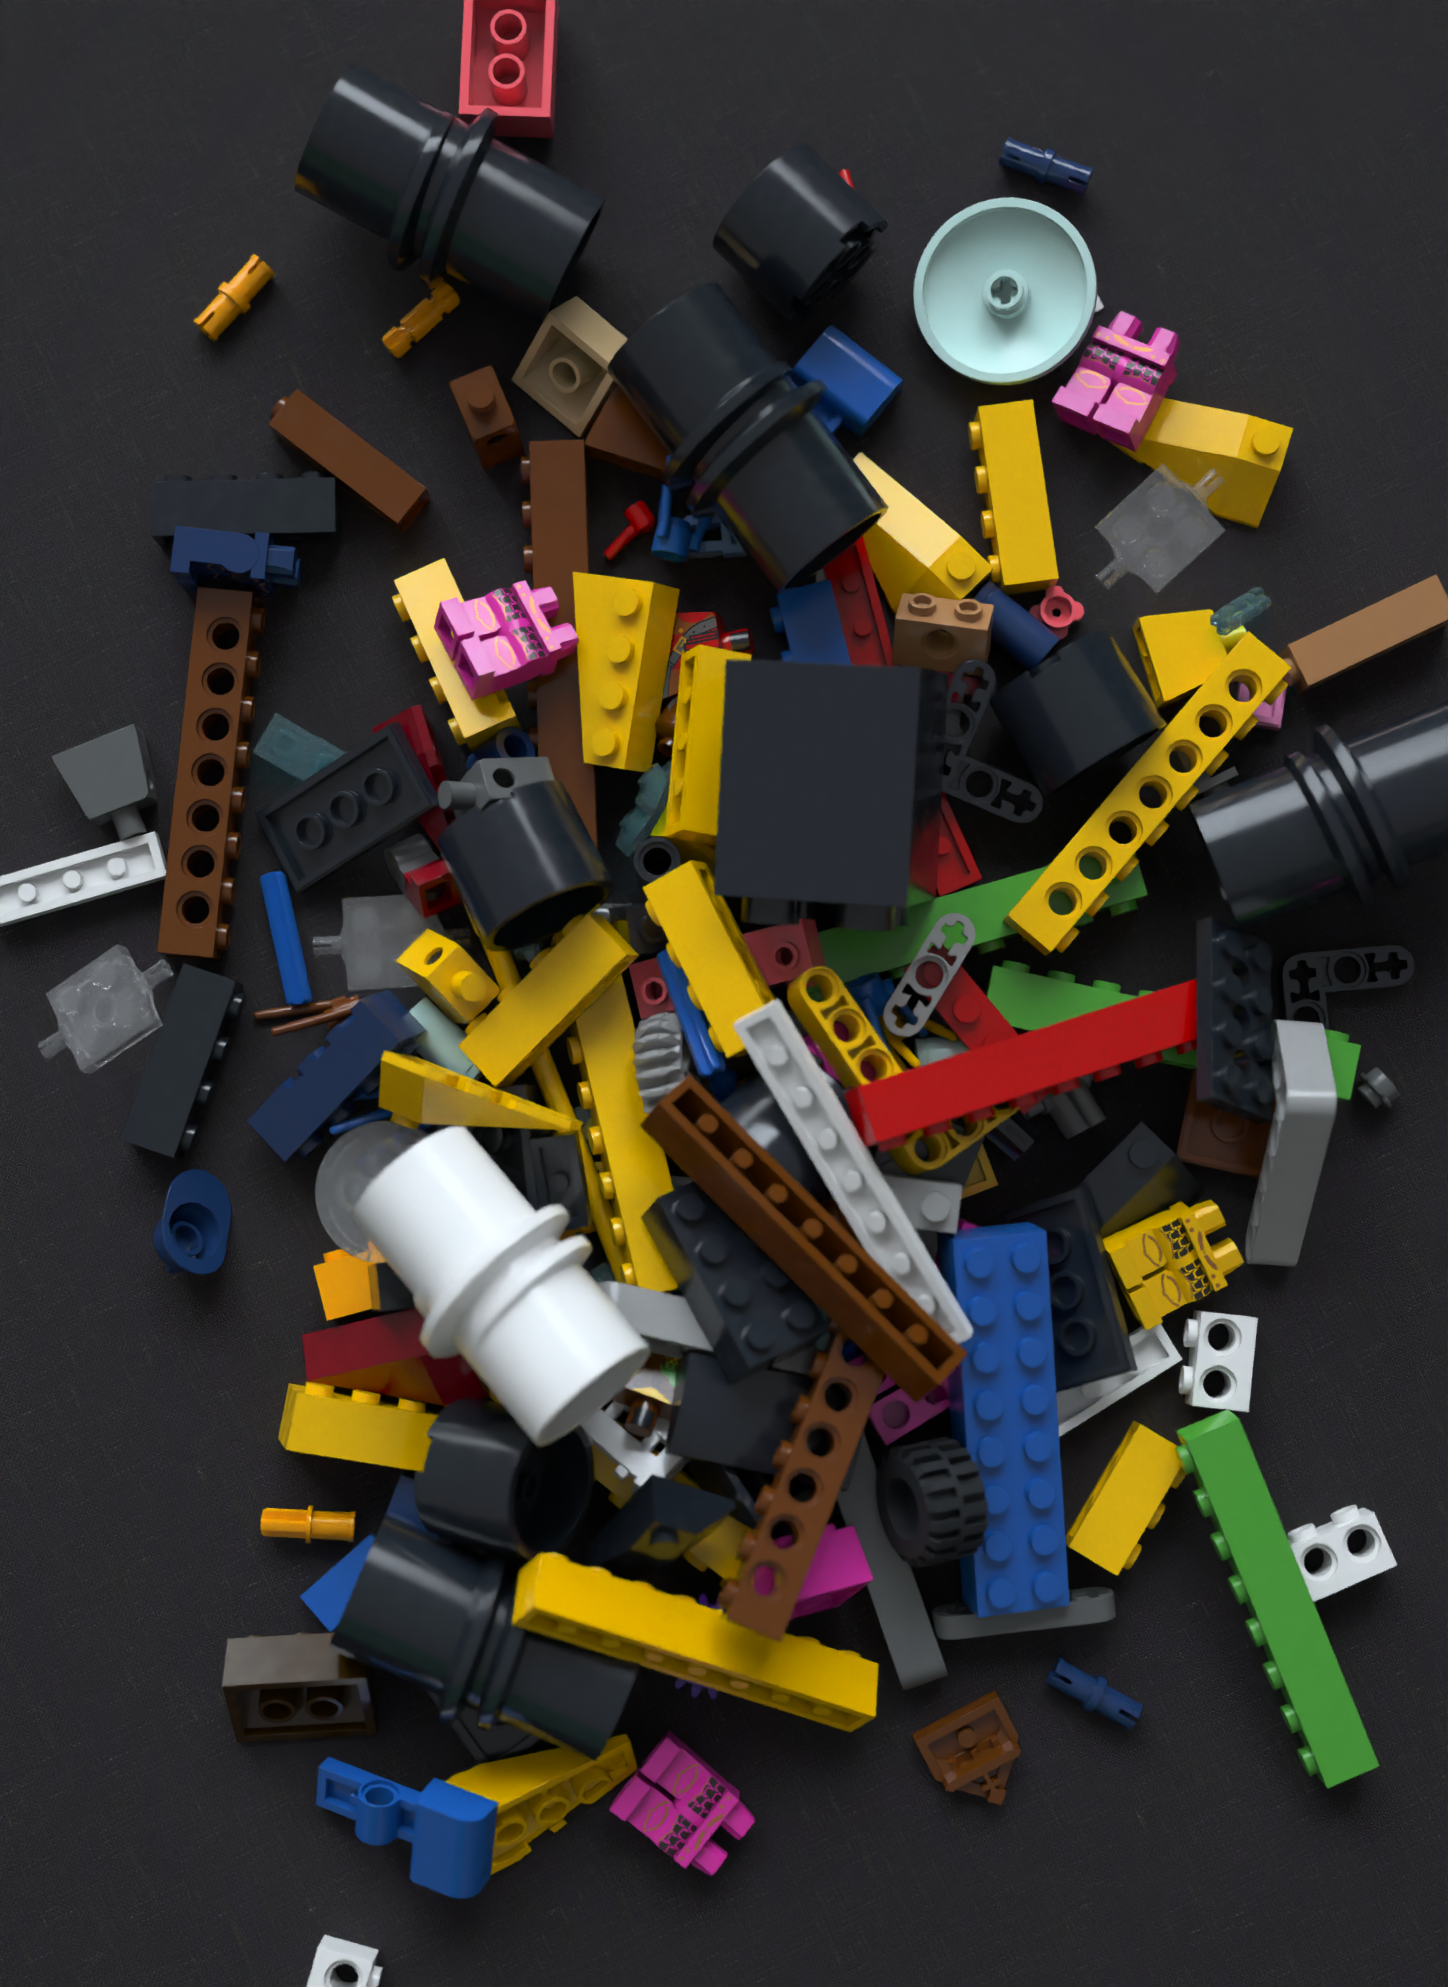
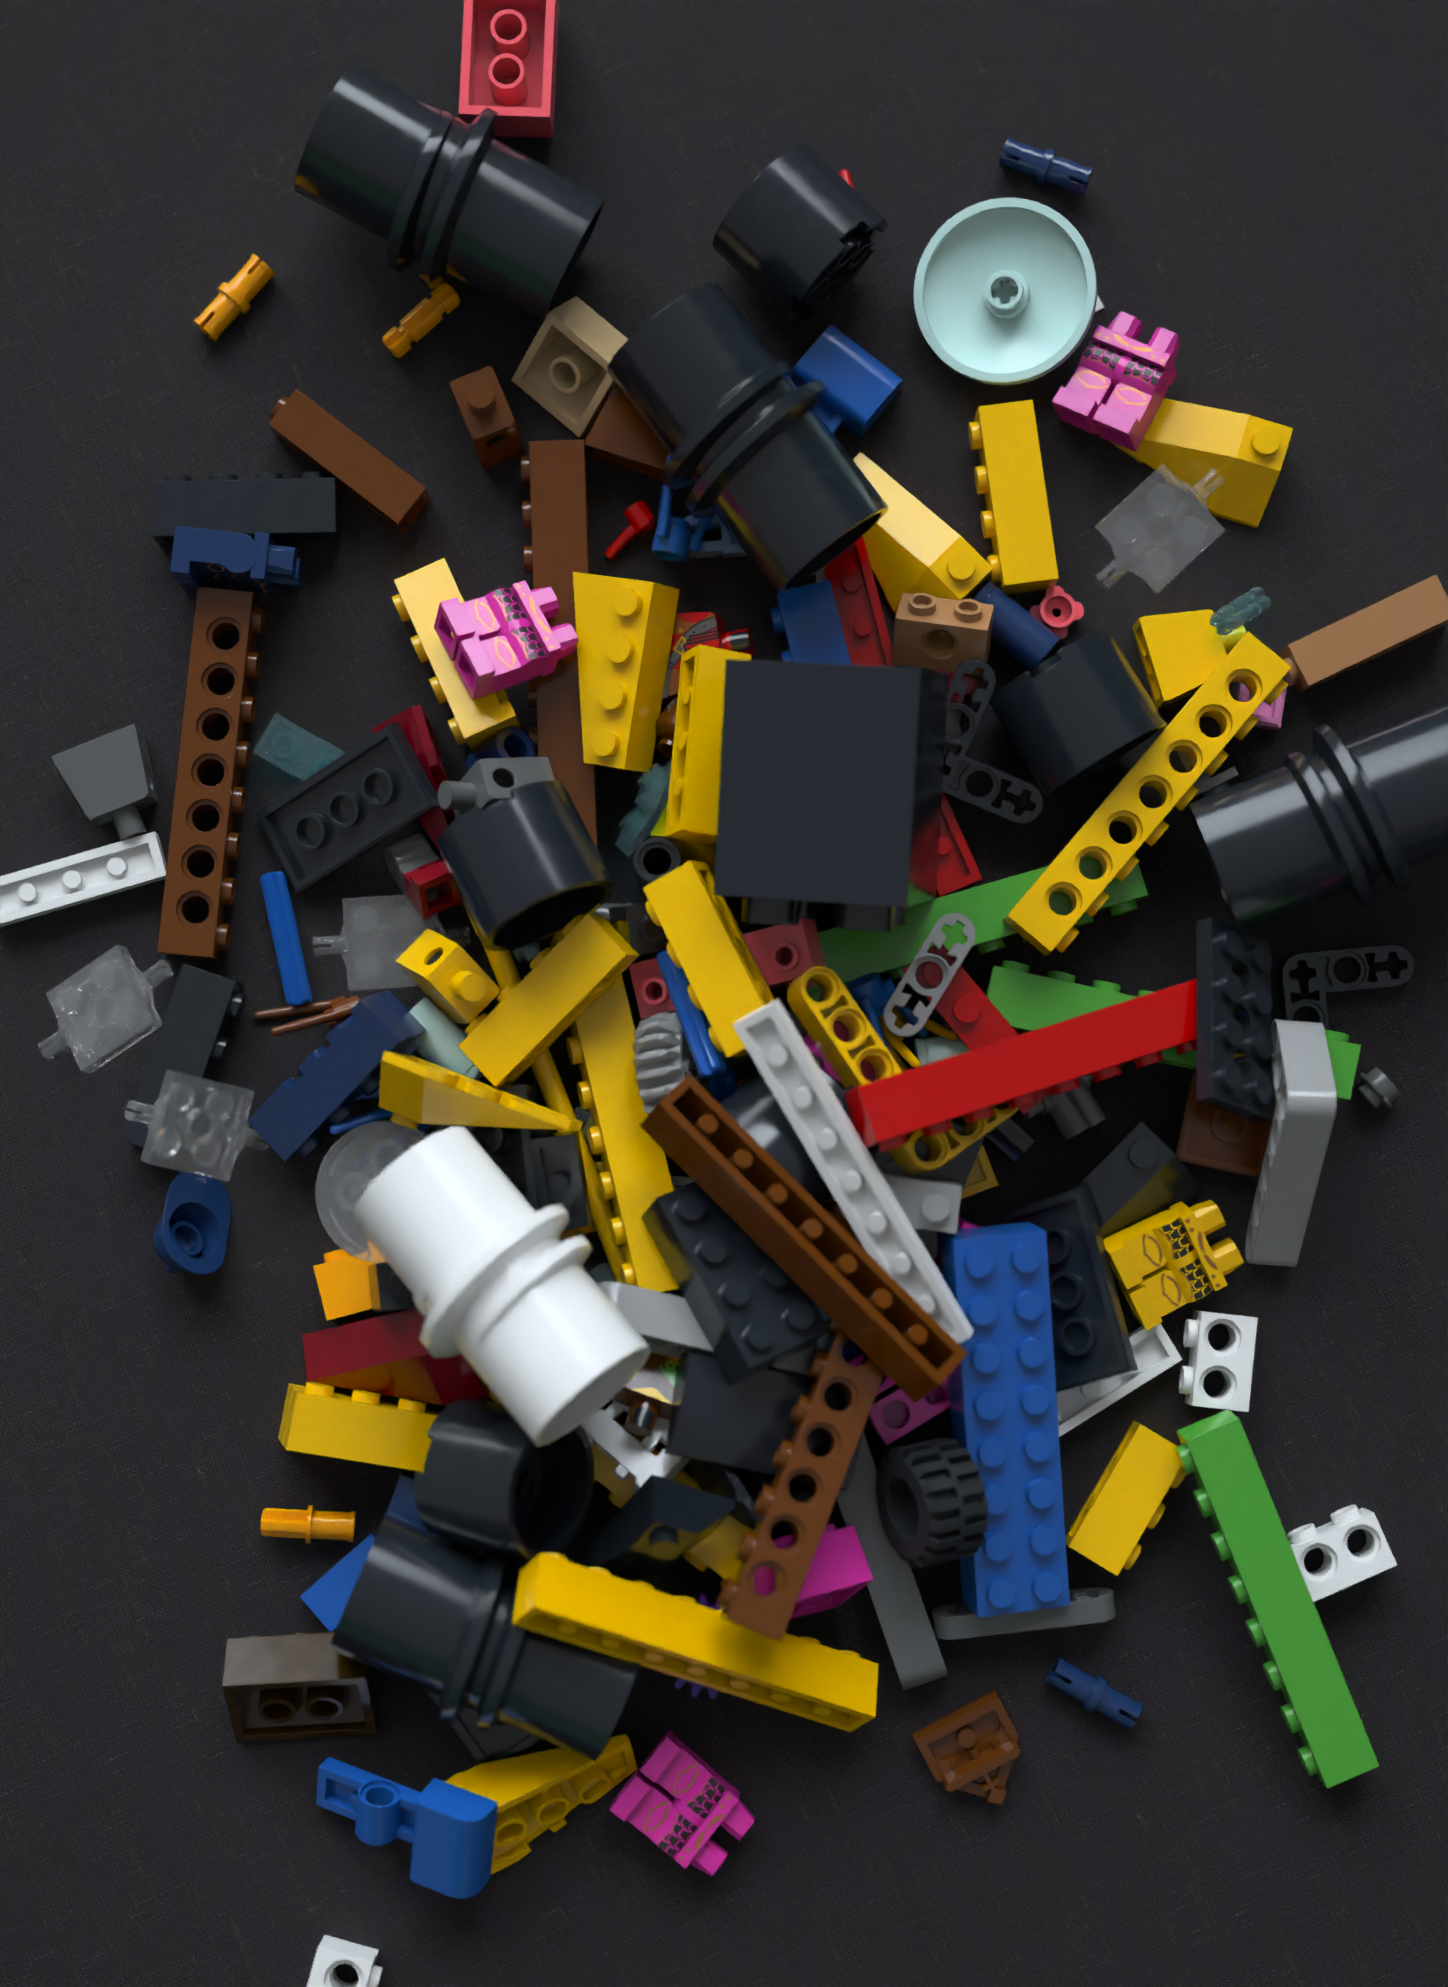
none -> clear plate [125,1069,269,1181]

